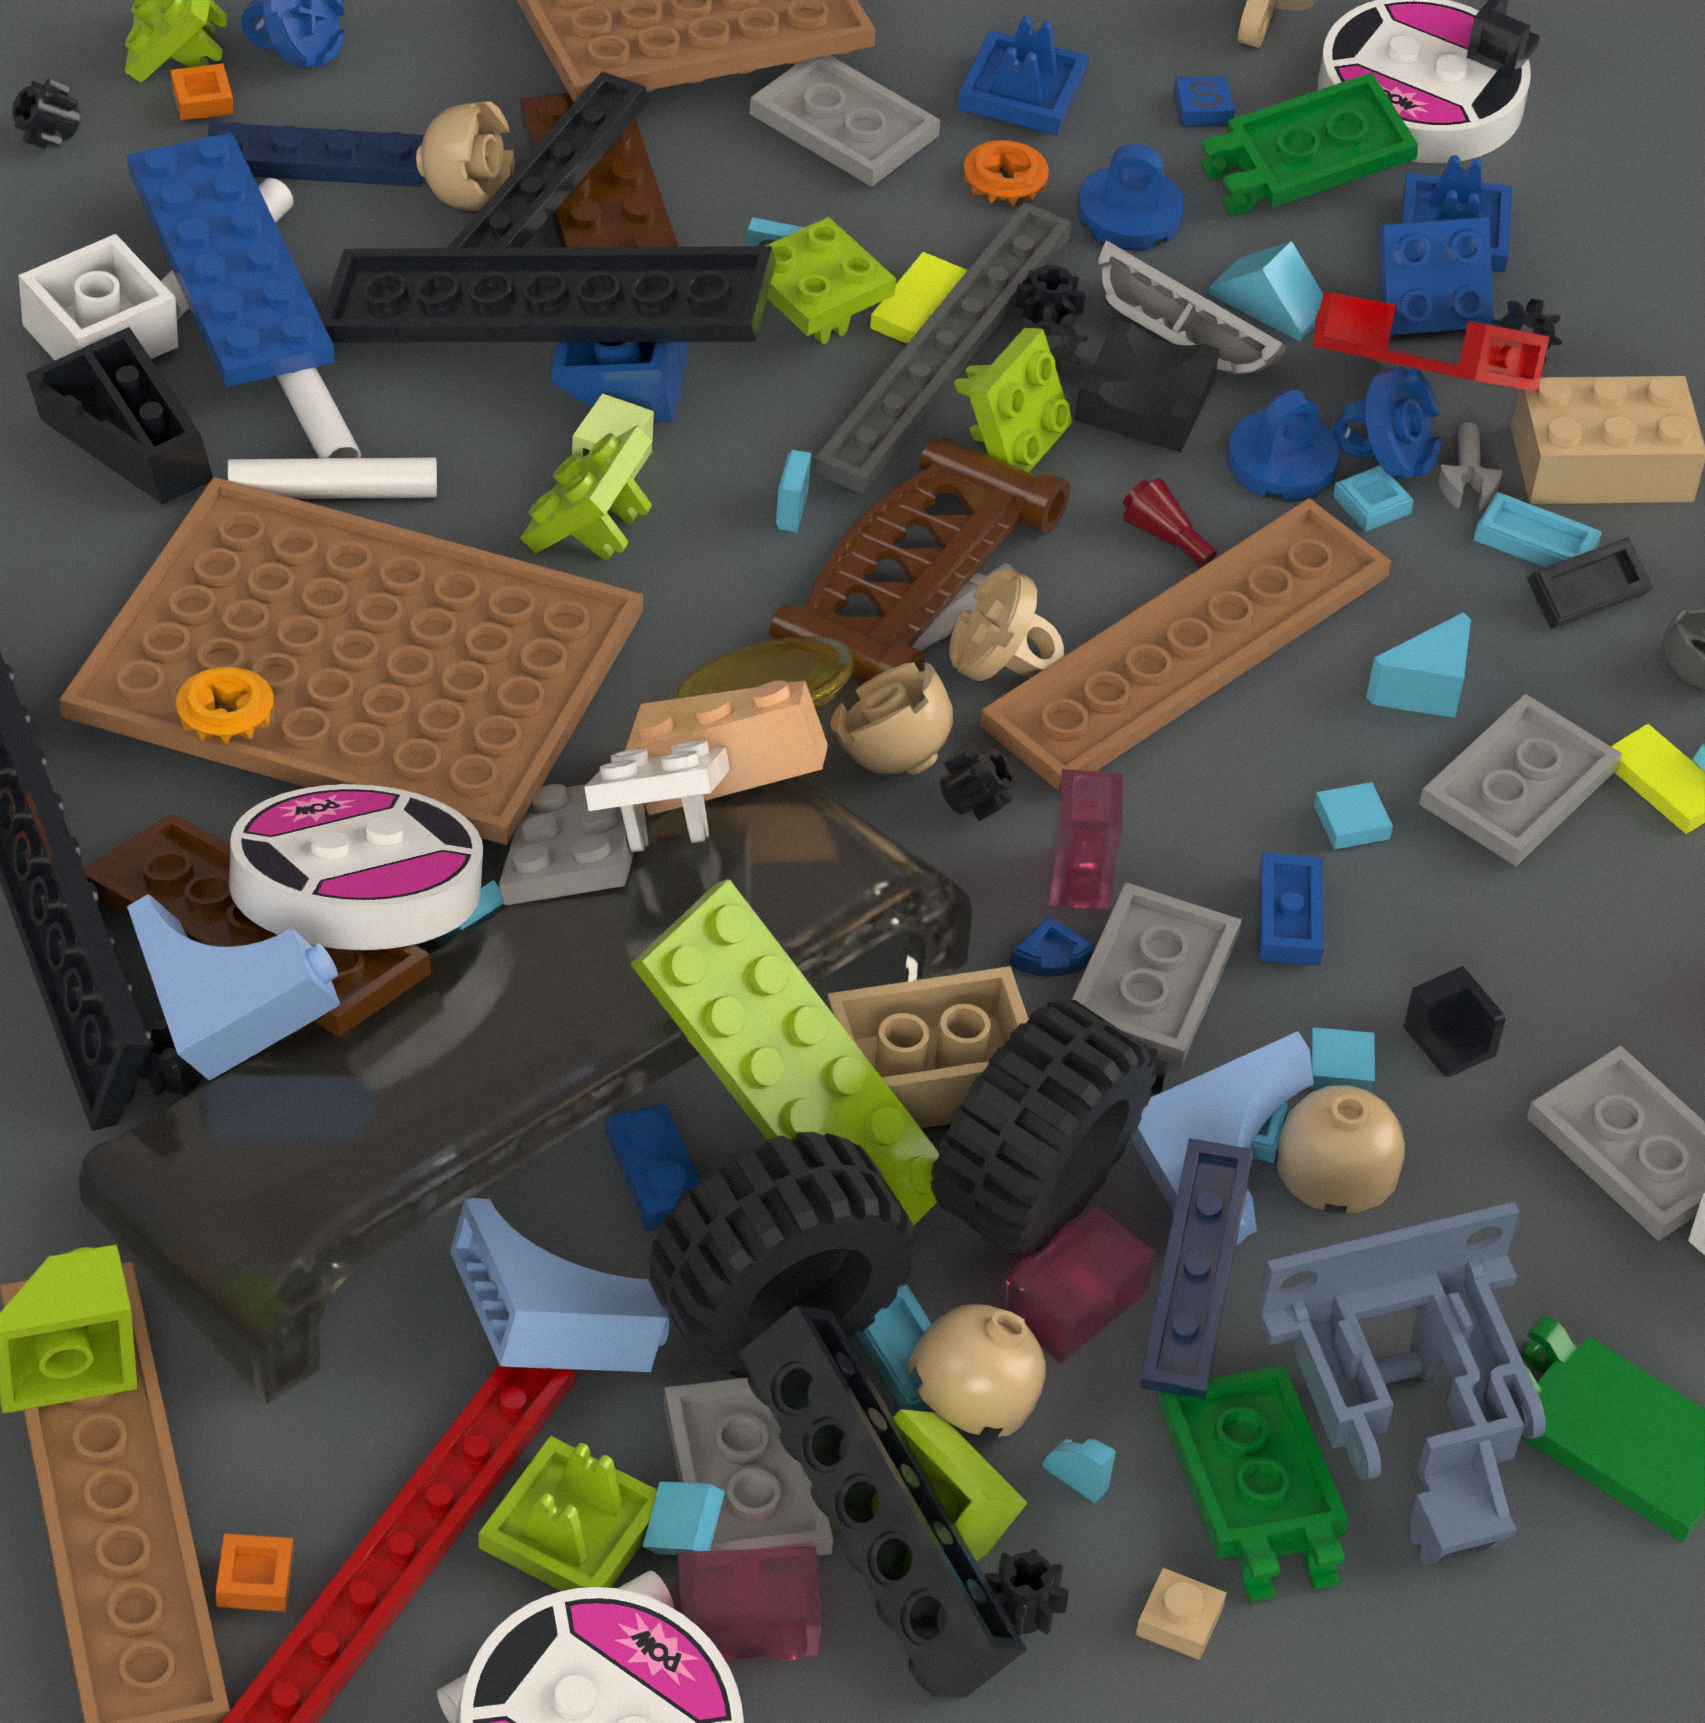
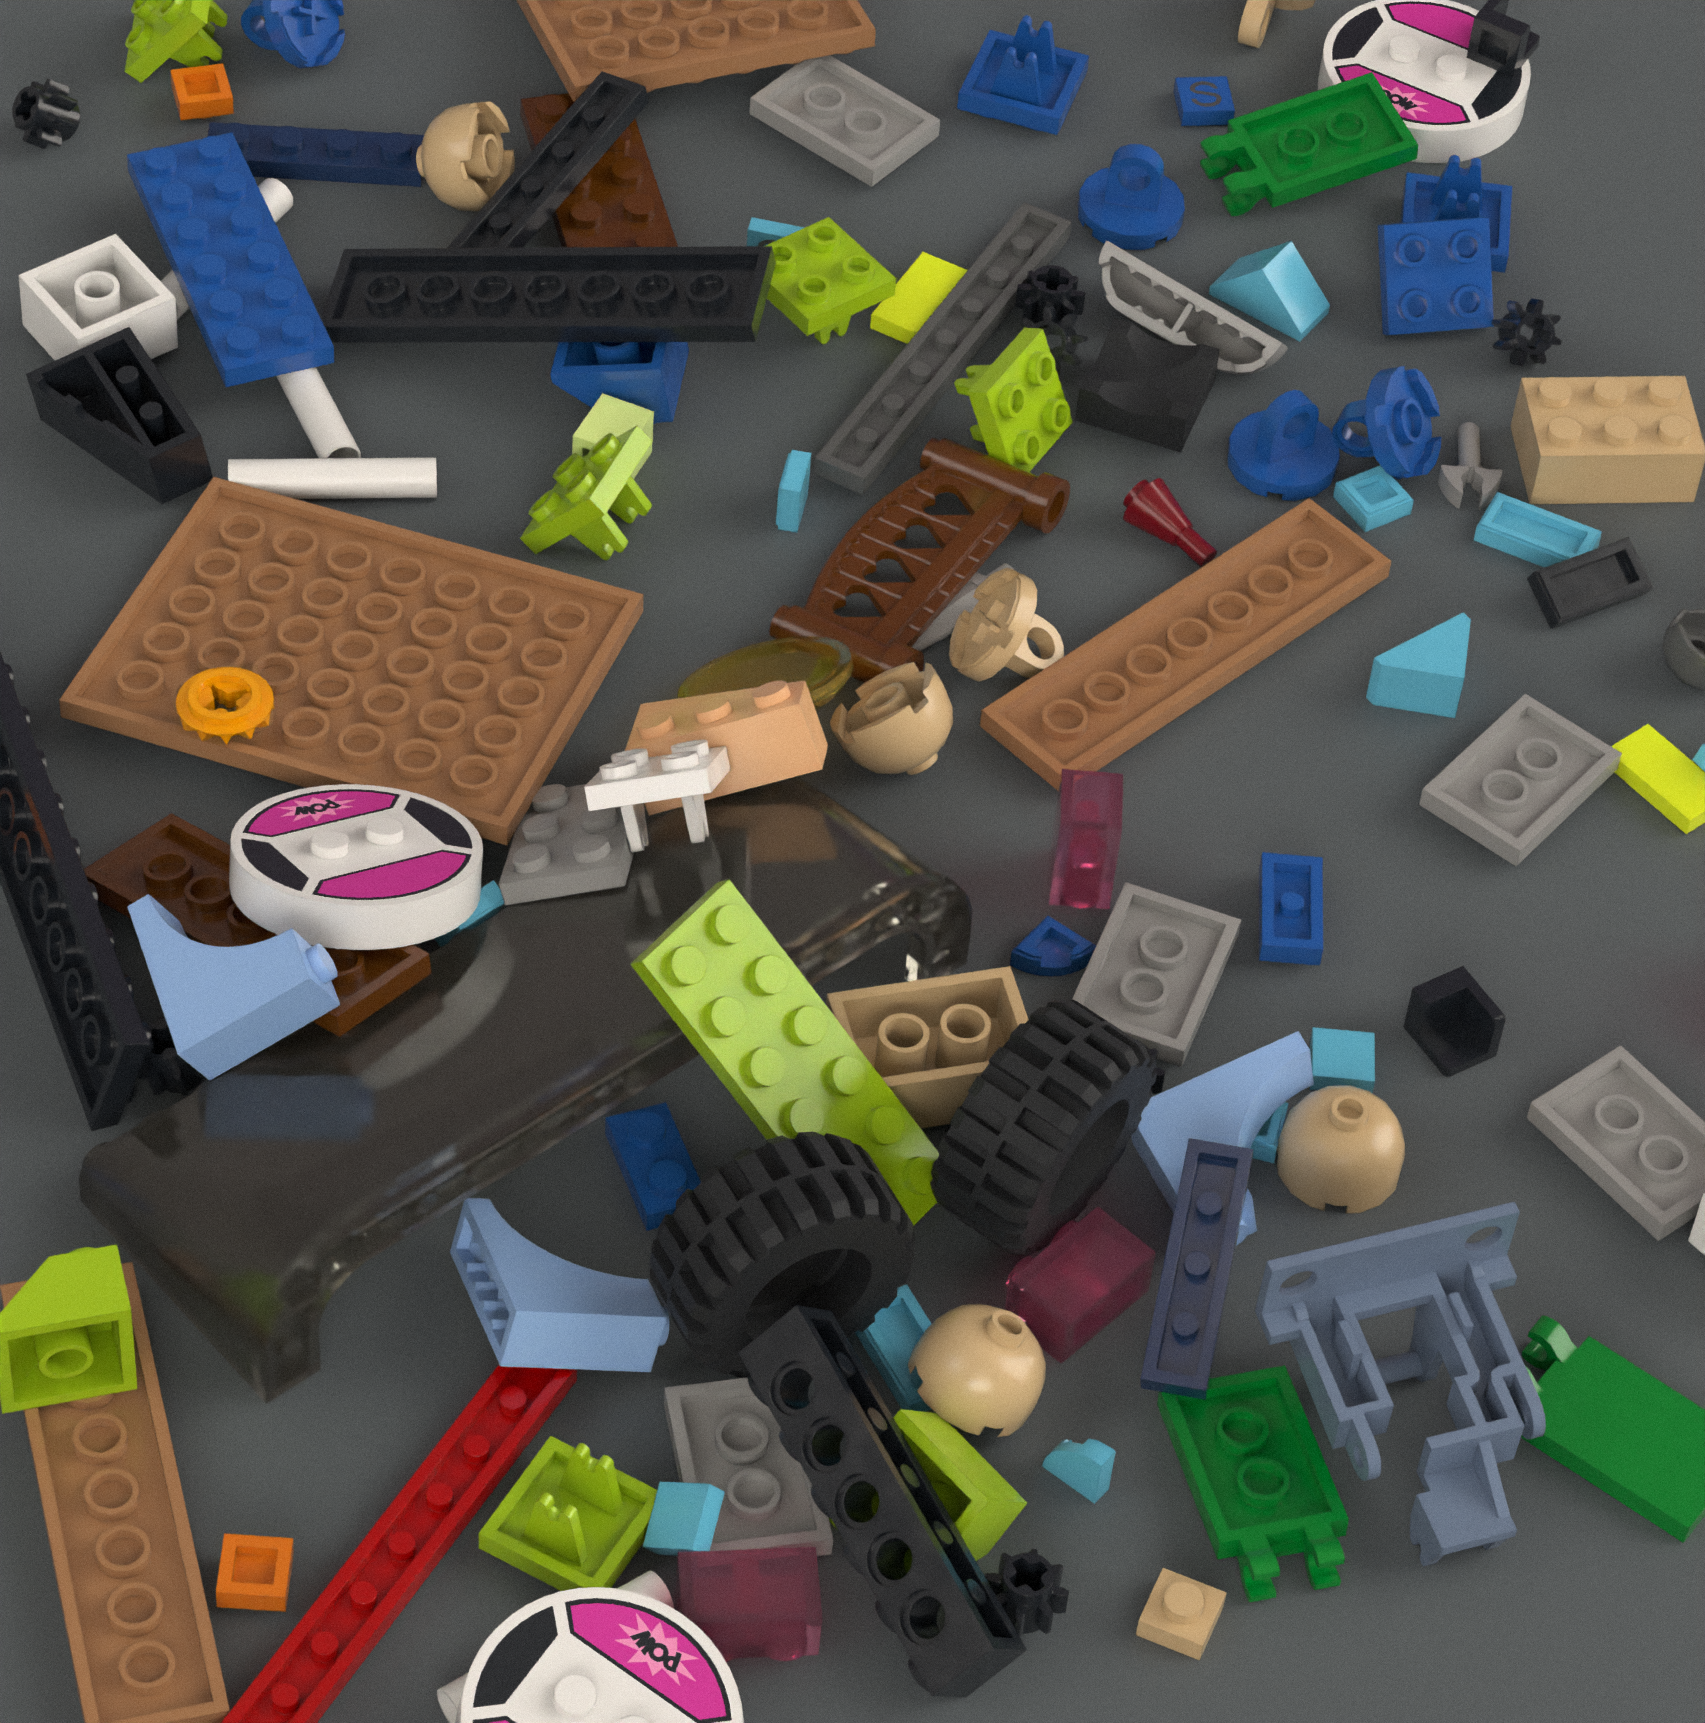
black gear [940,741,1015,821] -> none
orange gear [963,140,1049,206] -> none
red panel [1312,291,1549,392] -> none
medium azure tile [1314,782,1393,850] -> none

